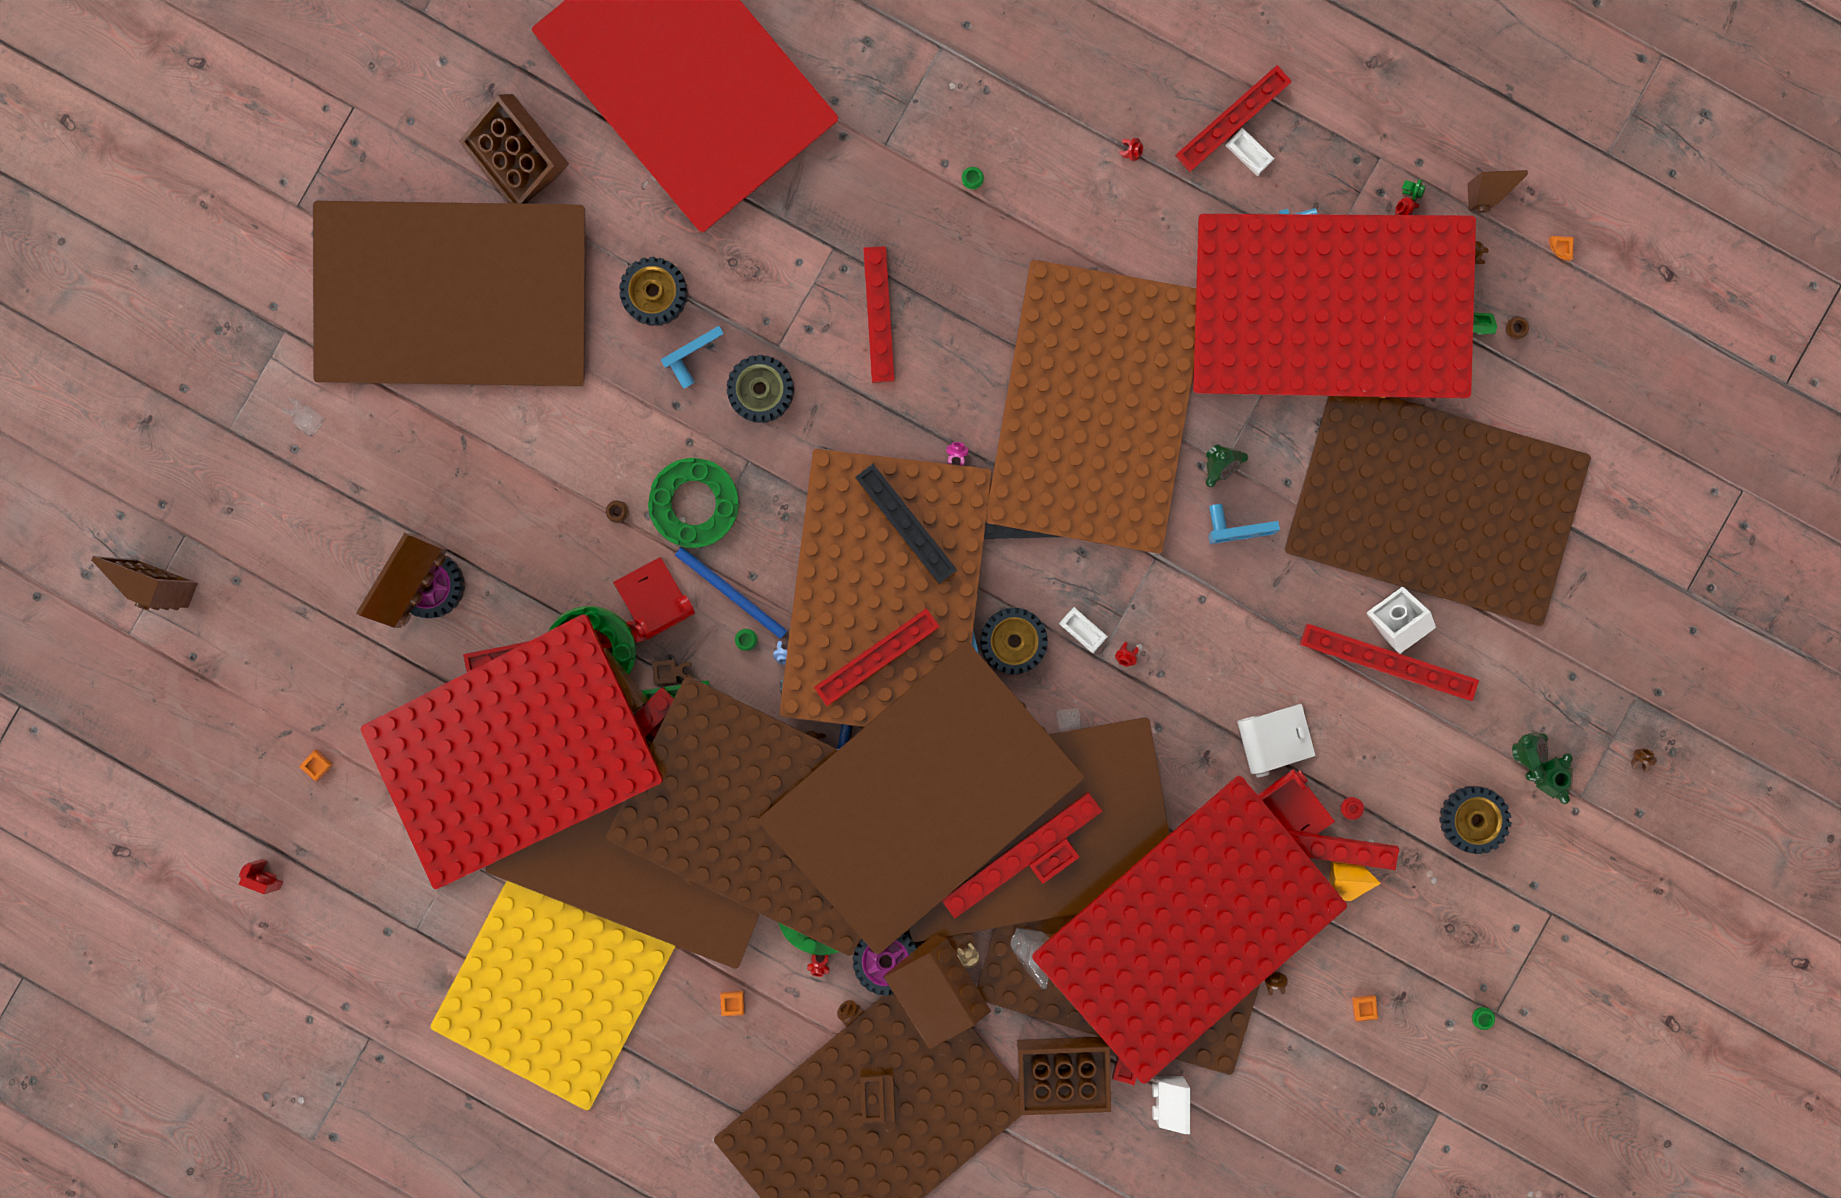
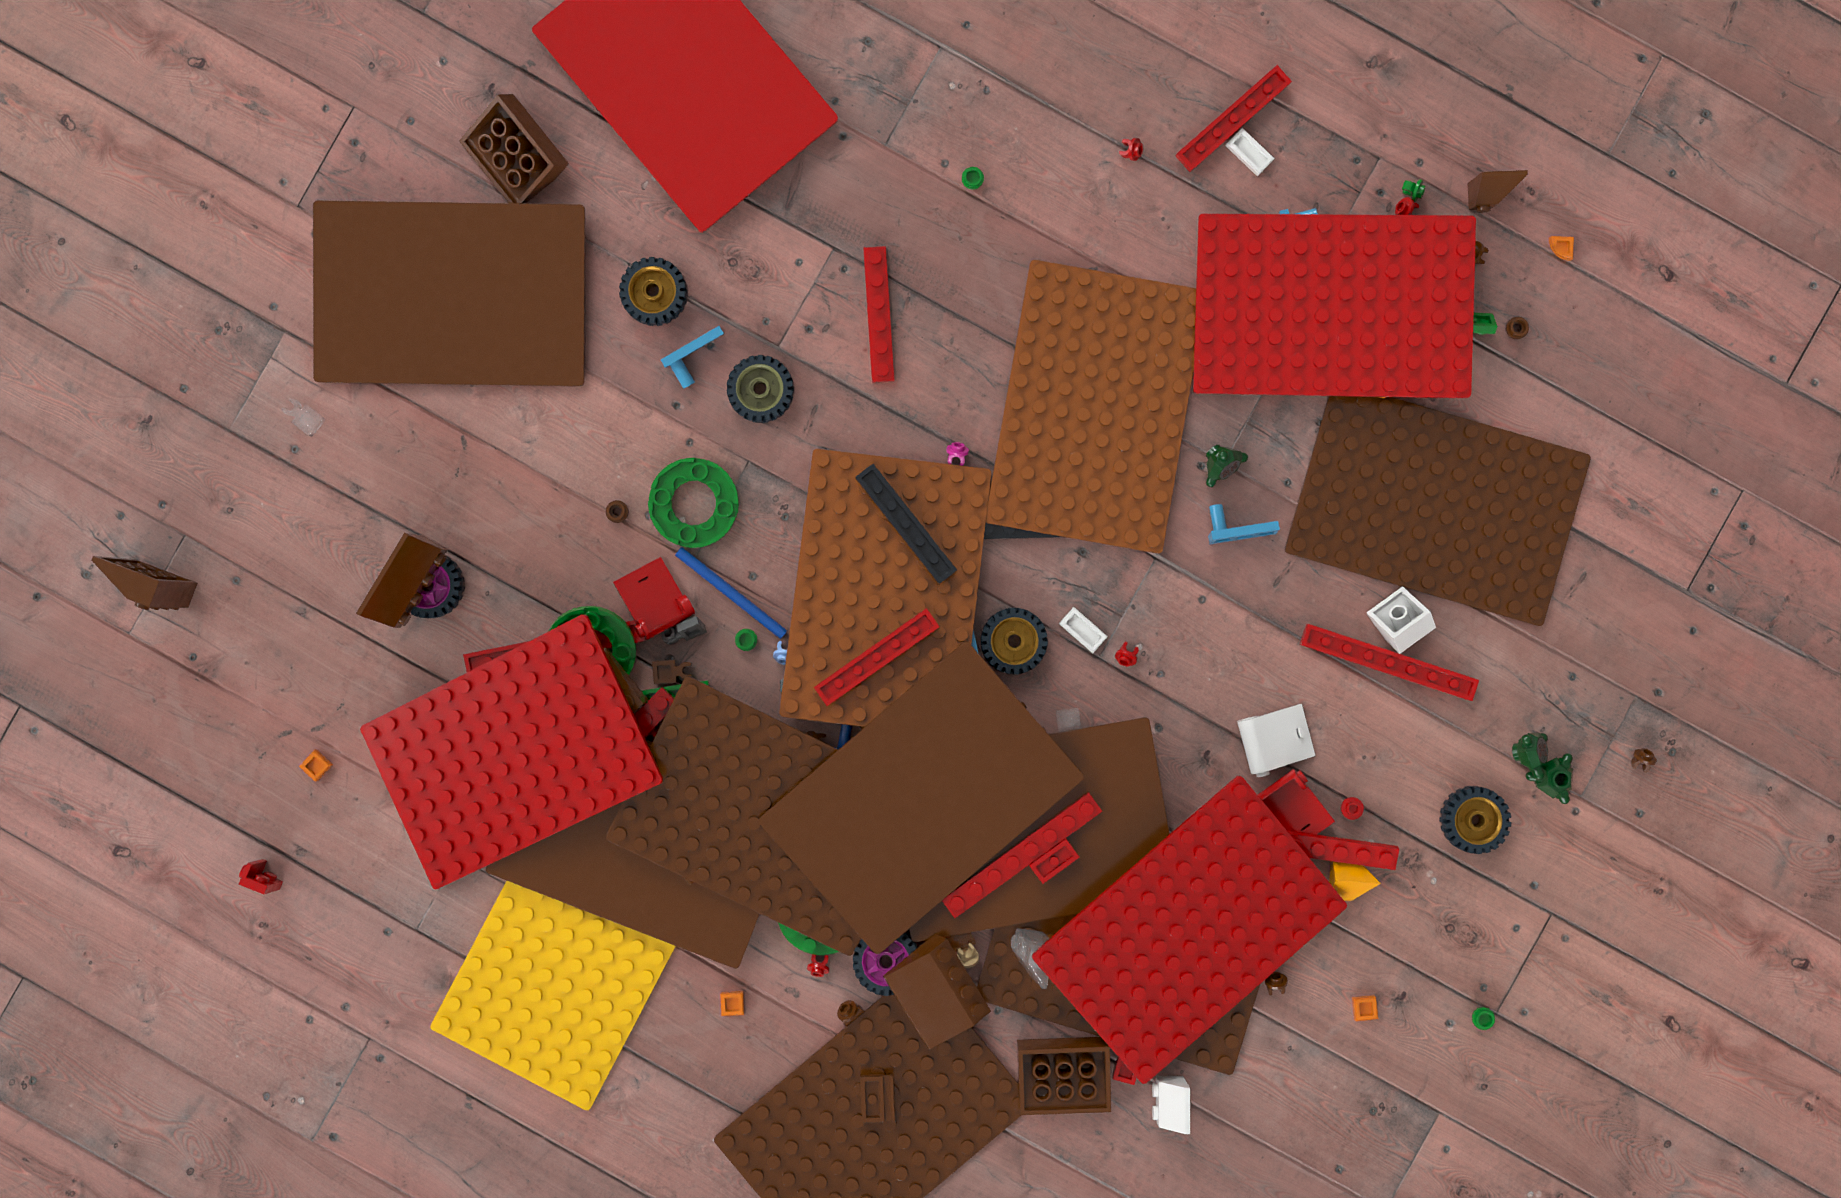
none -> dark grey plate [661,616,707,645]

